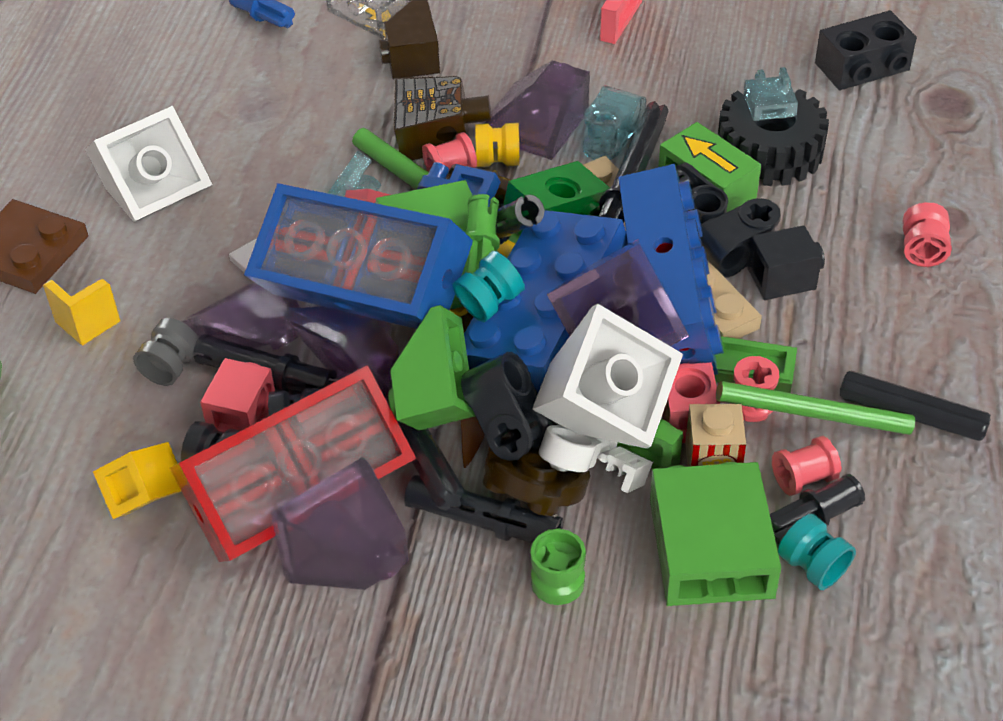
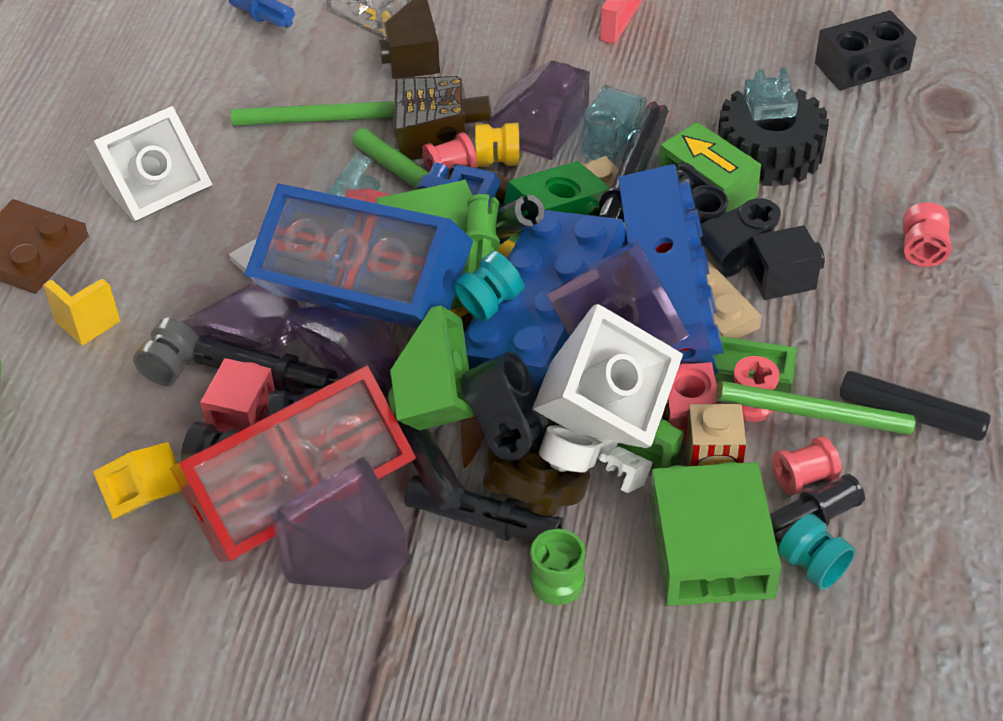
none -> bright green bar [231,101,394,126]

